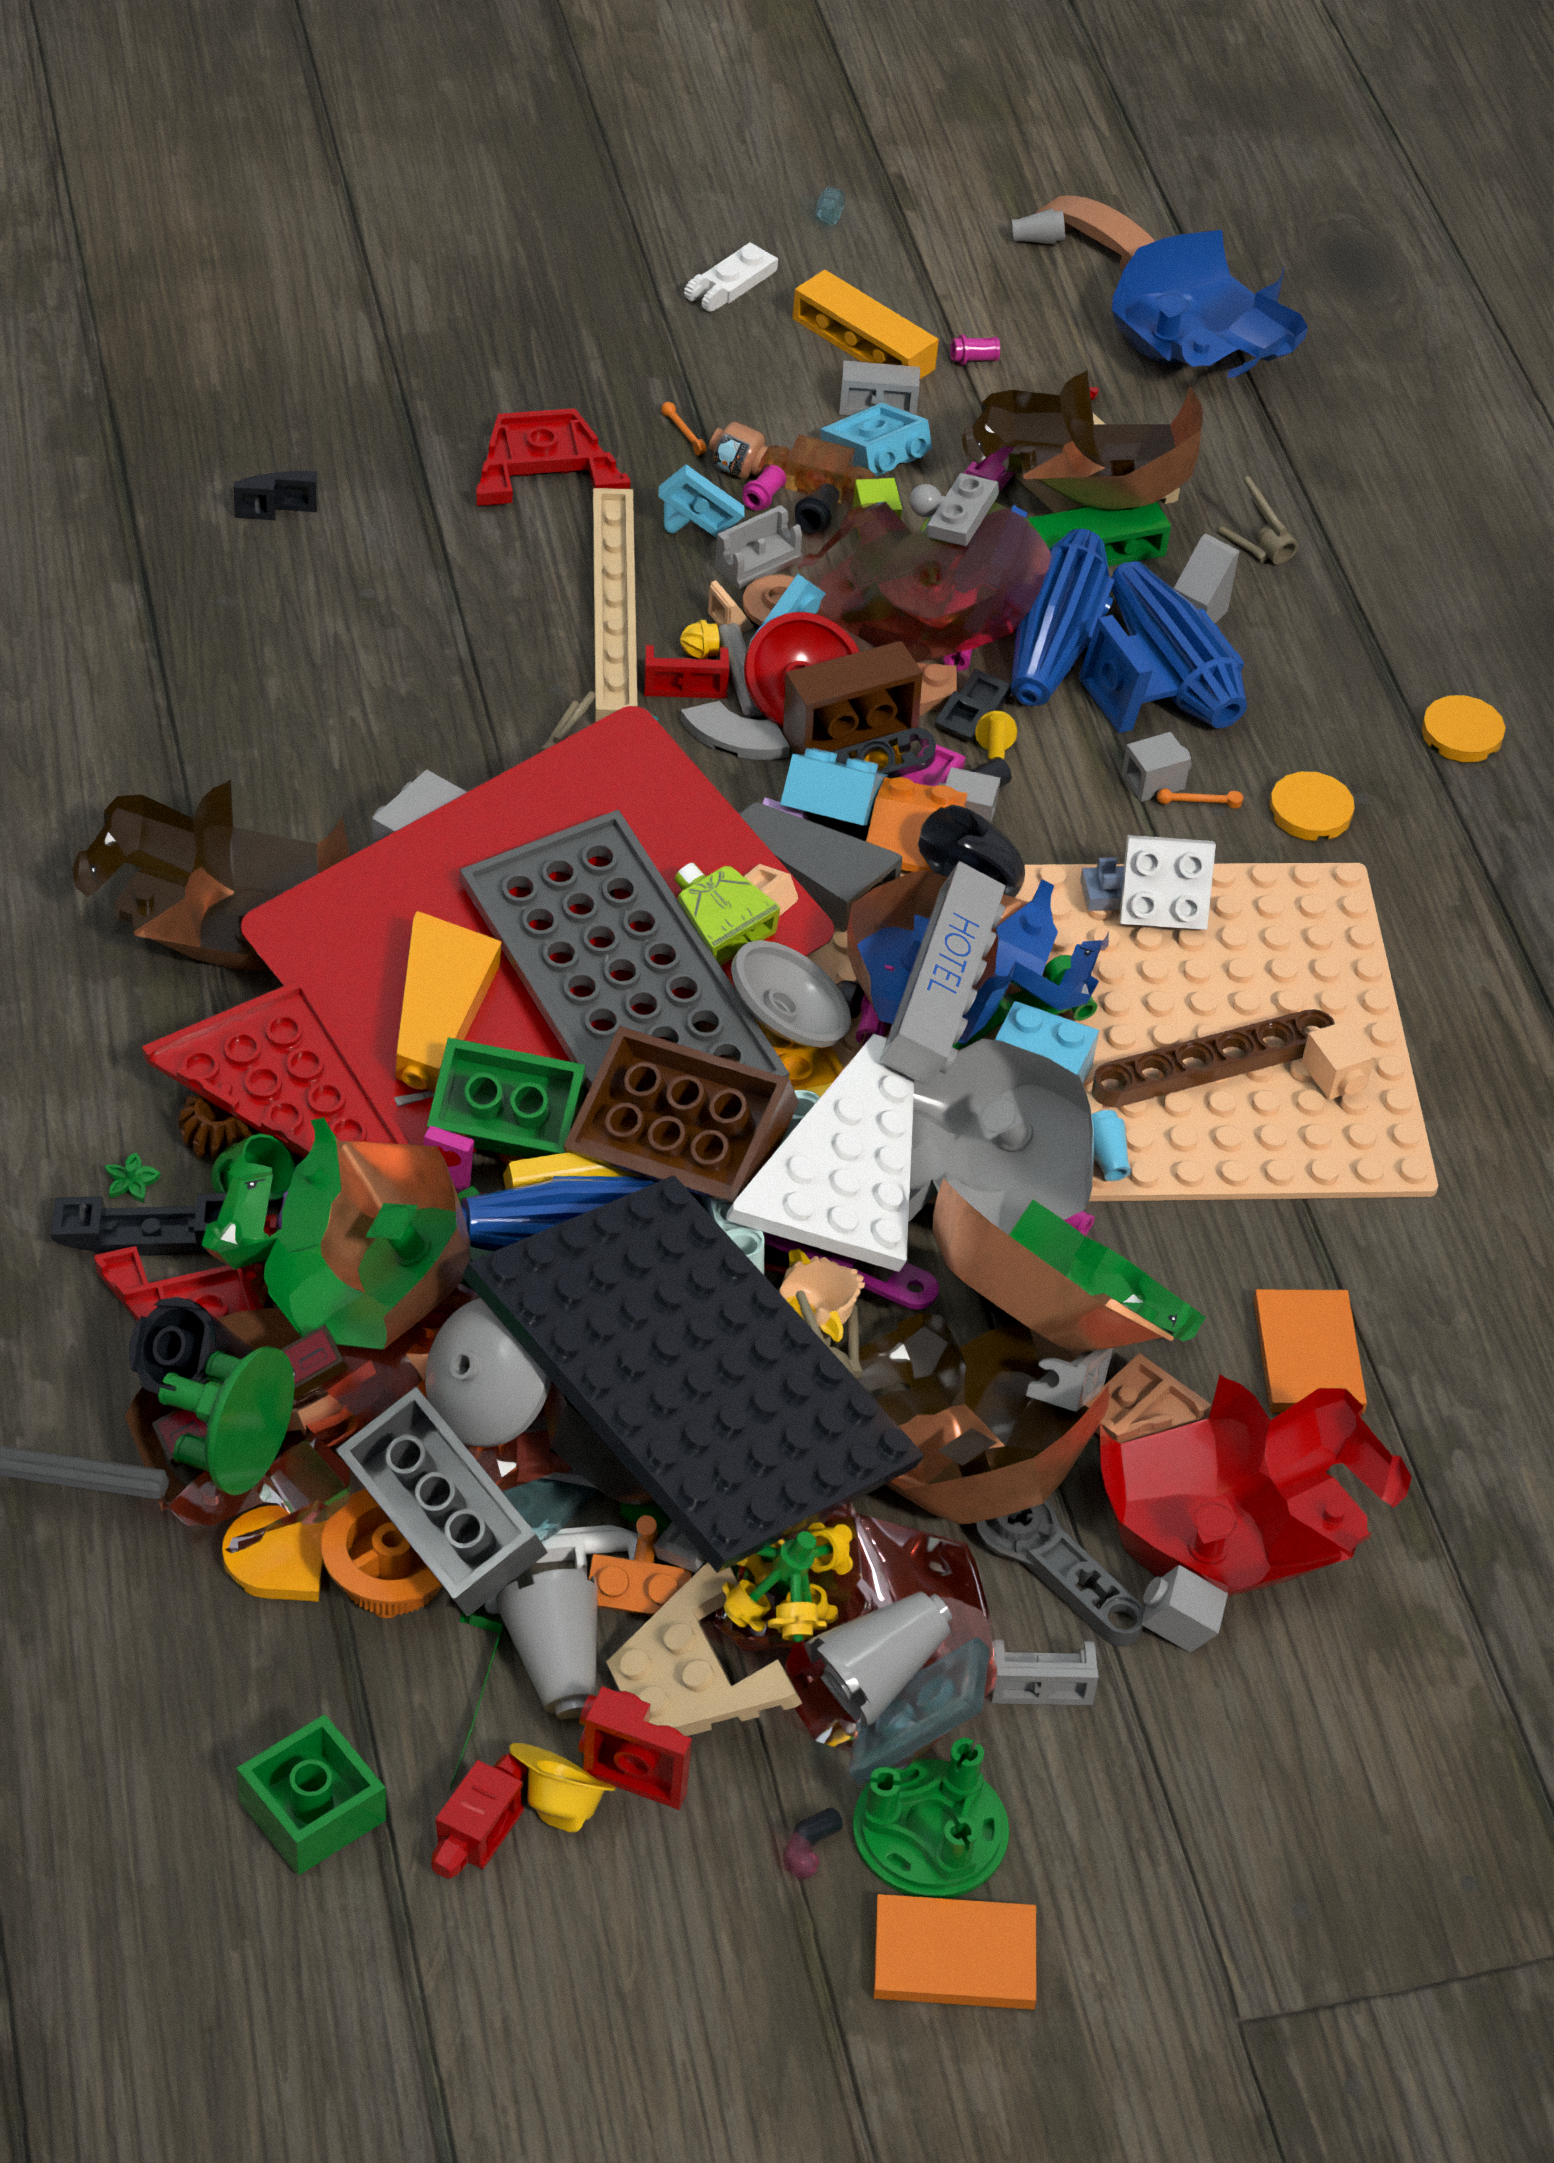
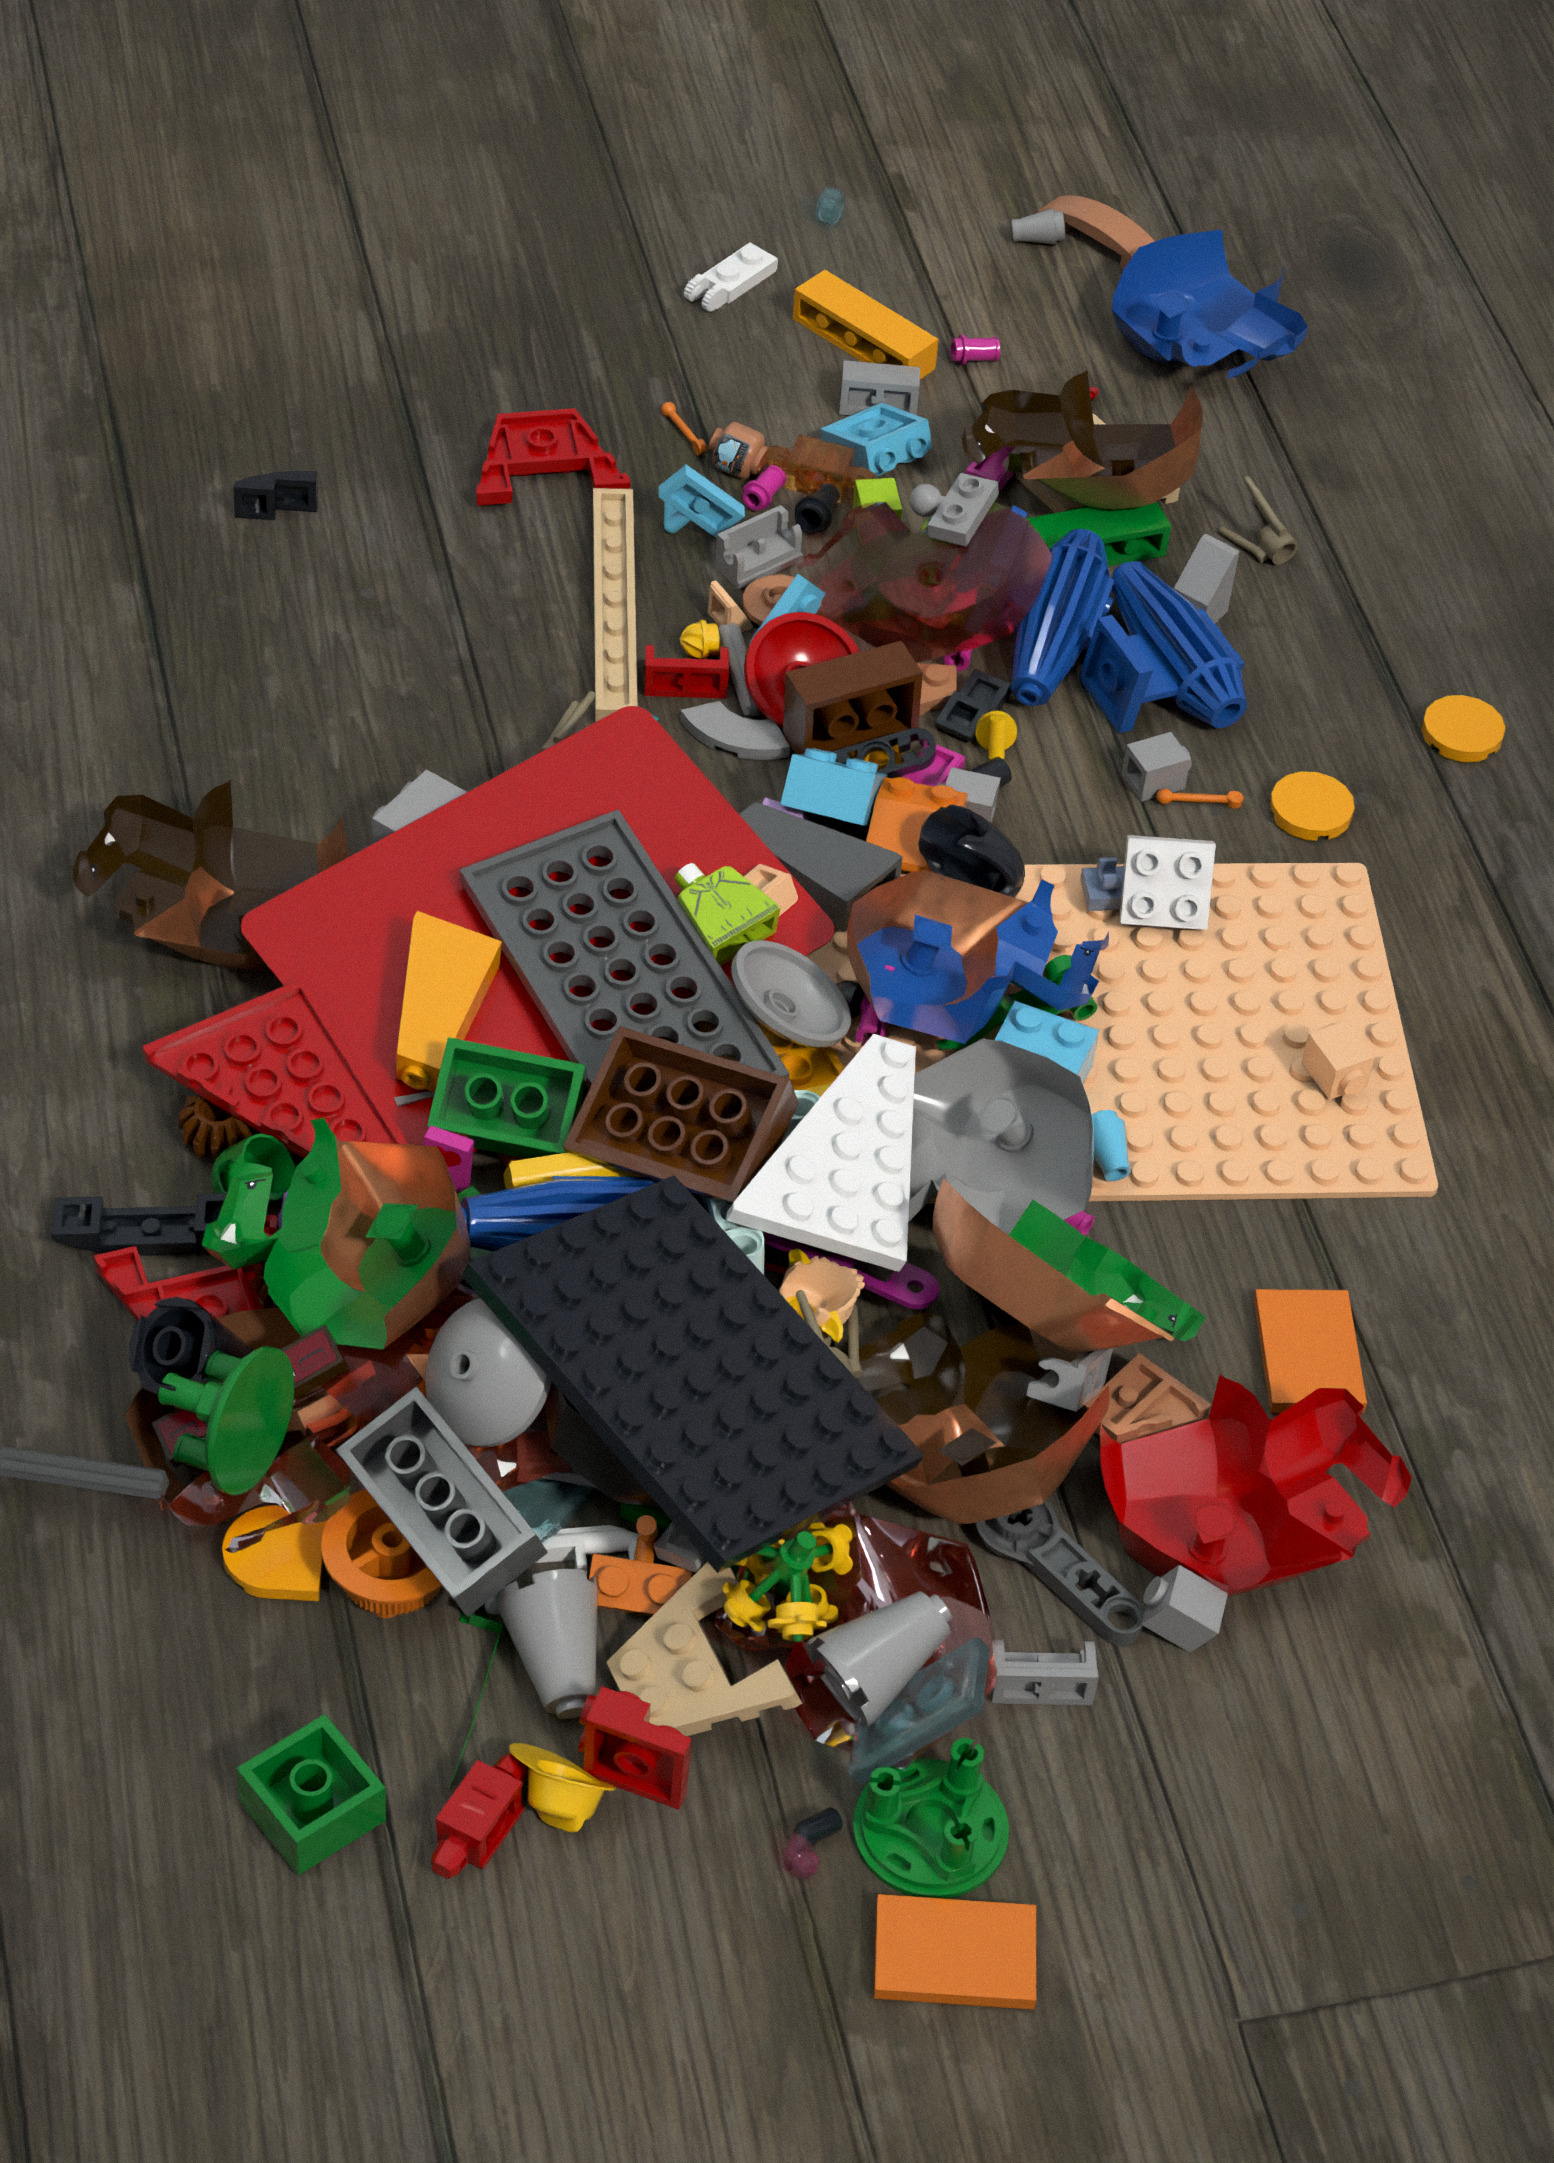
green plant [104,1152,161,1203] -> none
light grey brick [880,861,1006,1086] -> none
reddish brown beam [1091,1009,1335,1107] -> none

